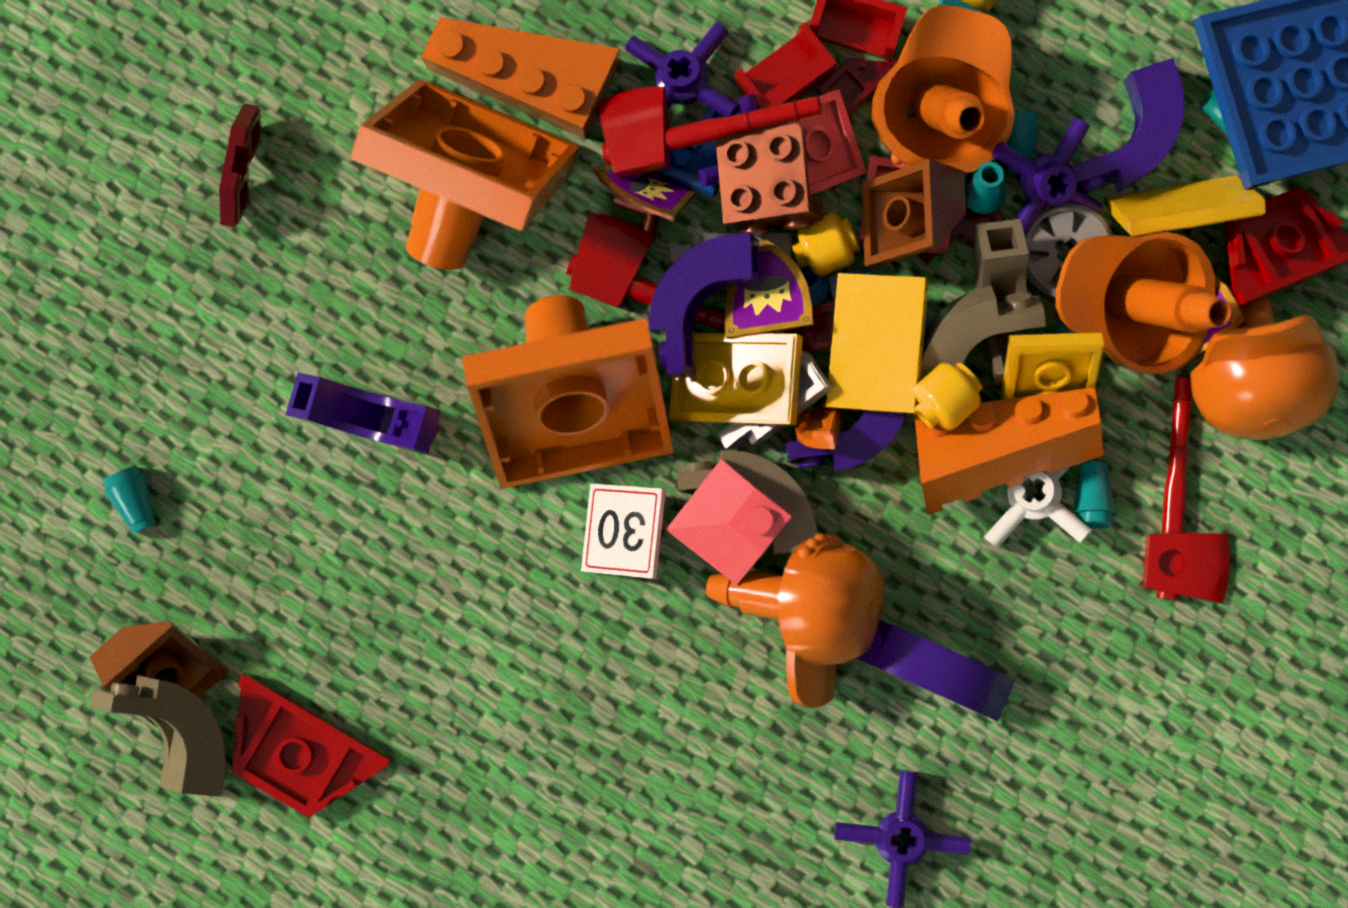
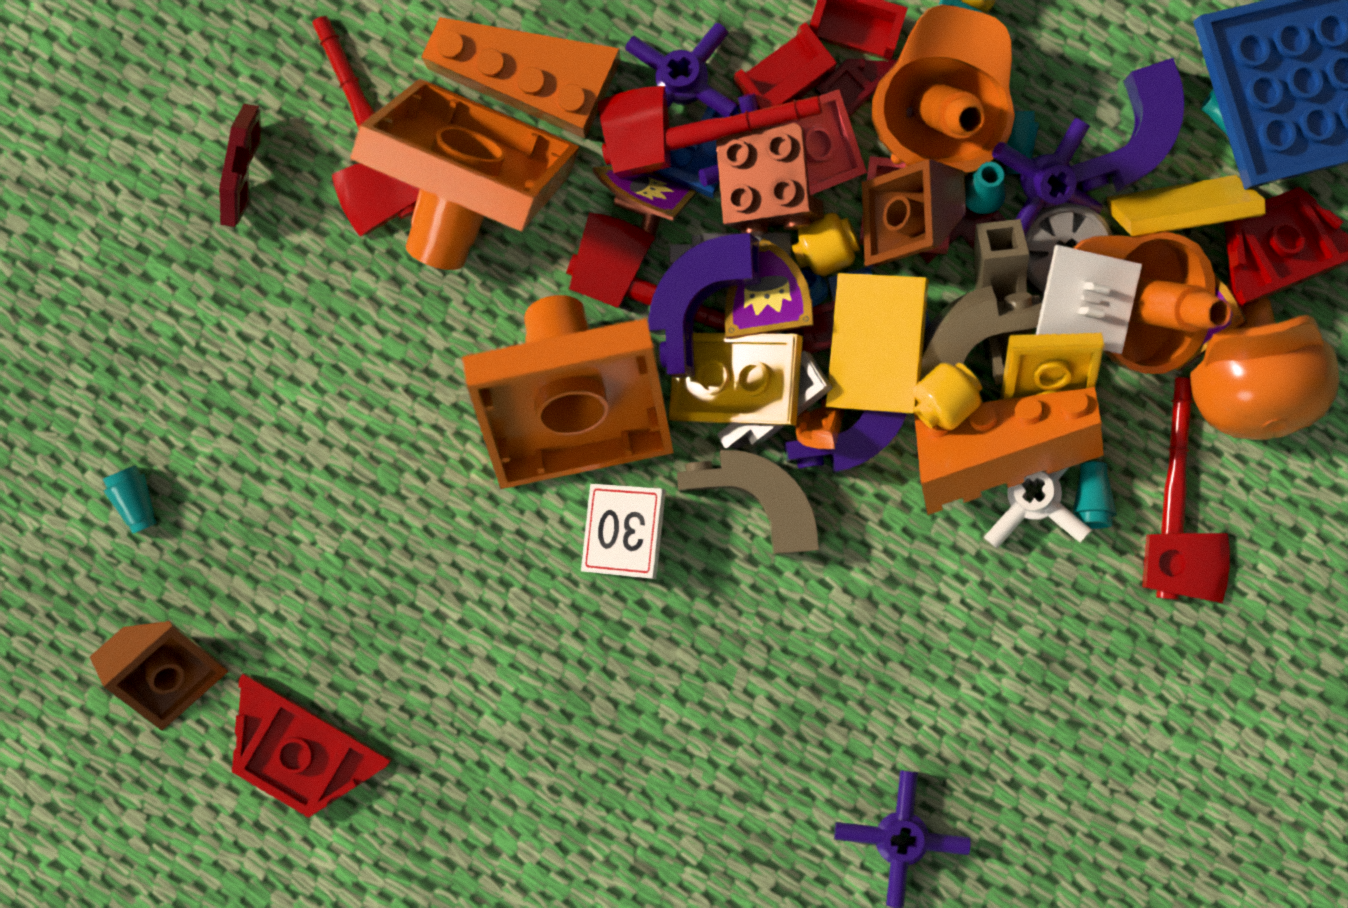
dark tan arch [90,675,226,796] -> none
dark purple arch [285,372,441,454] -> none
coral slope [666,459,792,585] -> none
orange piece [706,533,885,708] -> none
dark purple arch [856,620,1016,722] -> none
none -> red piece [312,15,420,237]
none -> white piece [1036,245,1142,354]

